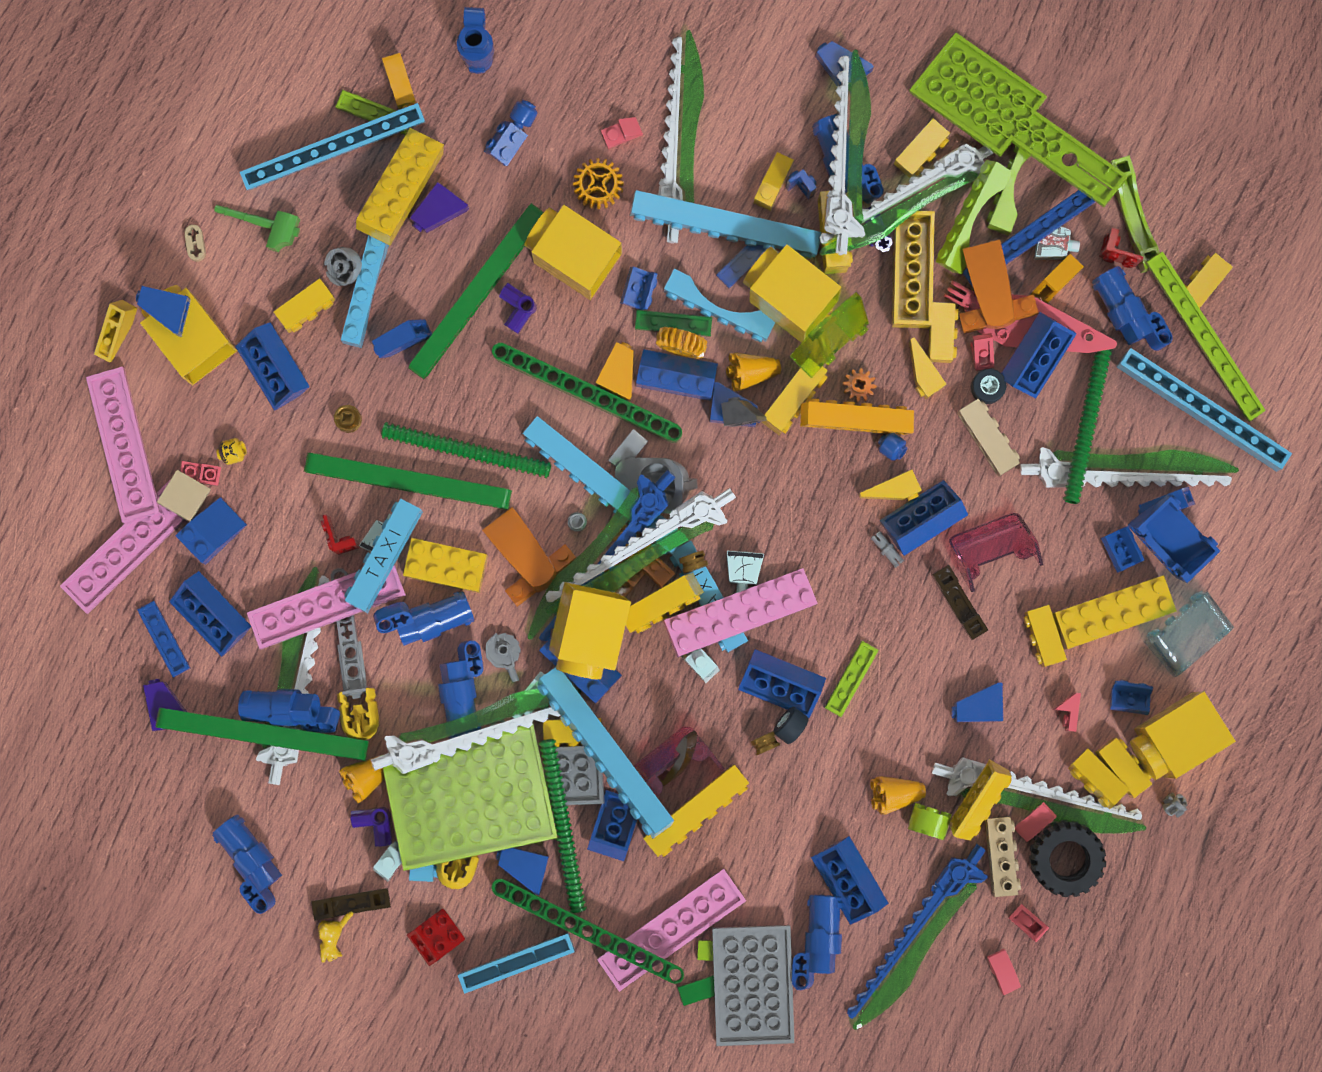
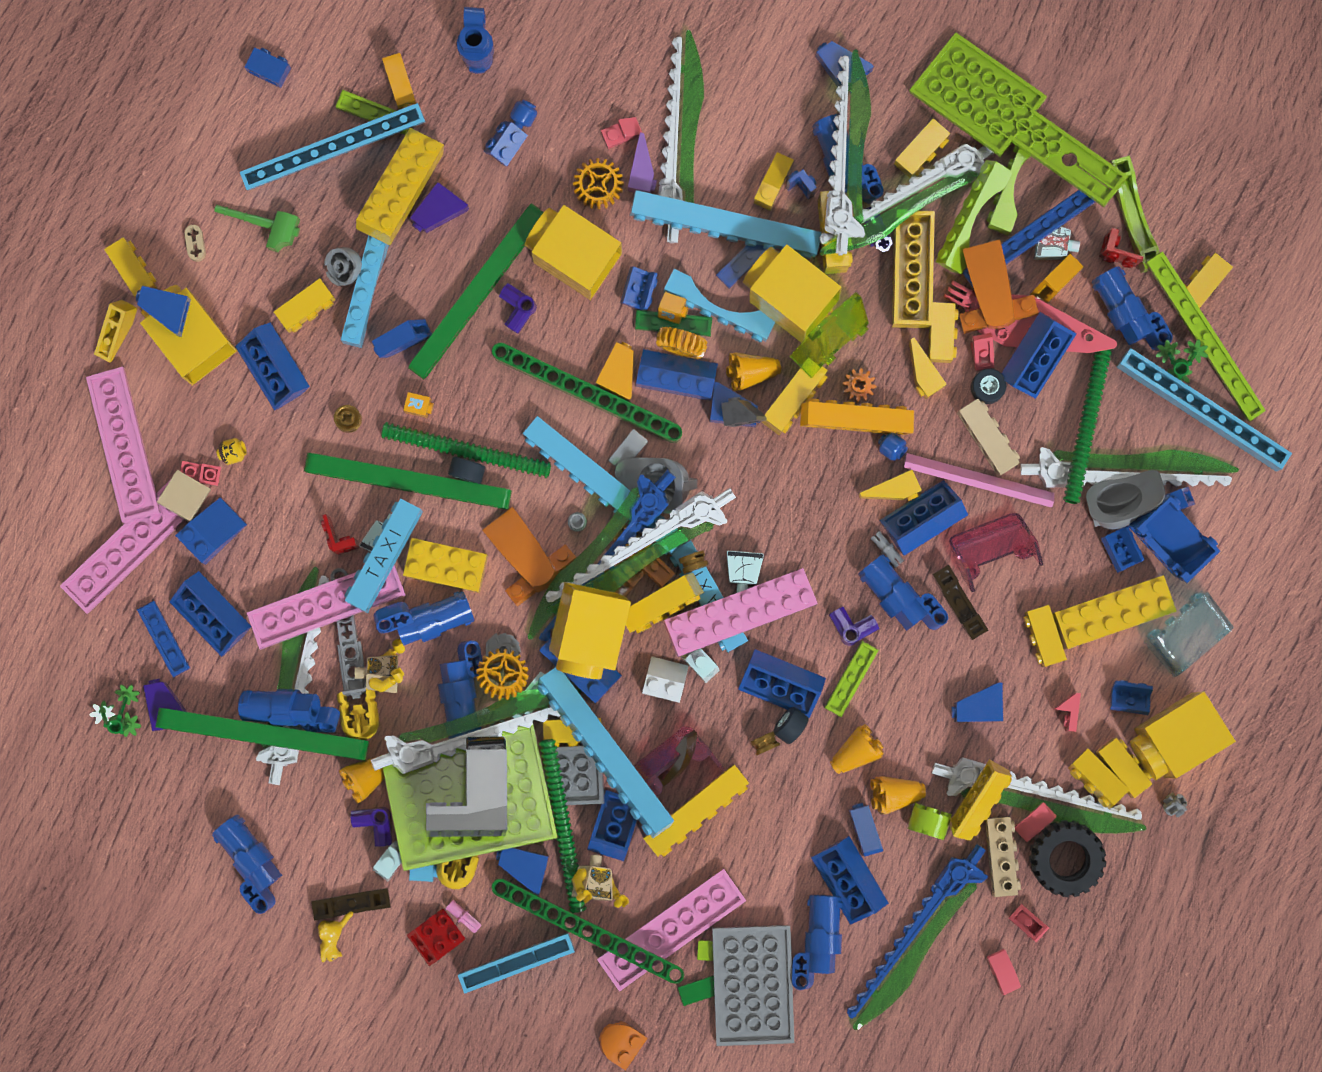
none -> bright green plant [90,684,141,737]
none -> yellow brick [104,237,157,298]
none -> blue brick [244,47,291,88]
none -> torso [355,638,405,693]
none -> light orange brick [403,392,434,418]
none -> piece [426,736,507,837]
none -> bright pink axle [446,900,481,933]
none -> black wheel [448,457,486,484]
none -> light orange gear [476,648,529,700]
none -> torso [572,855,629,908]
none -> orange slope [599,1021,648,1071]
none -> medium lavender slope [628,132,657,193]
none -> white slope [642,657,689,703]
none -> light orange brick [658,292,688,324]
none -> dark purple piece [829,607,880,646]
none -> light orange cone [830,724,884,774]
none -> blue slope [849,803,883,857]
none -> blue piece [858,554,948,631]
none -> bright pink tile [904,453,1054,507]
none -> light grey piece [1086,470,1165,530]
none -> bright green plant [1156,339,1208,383]

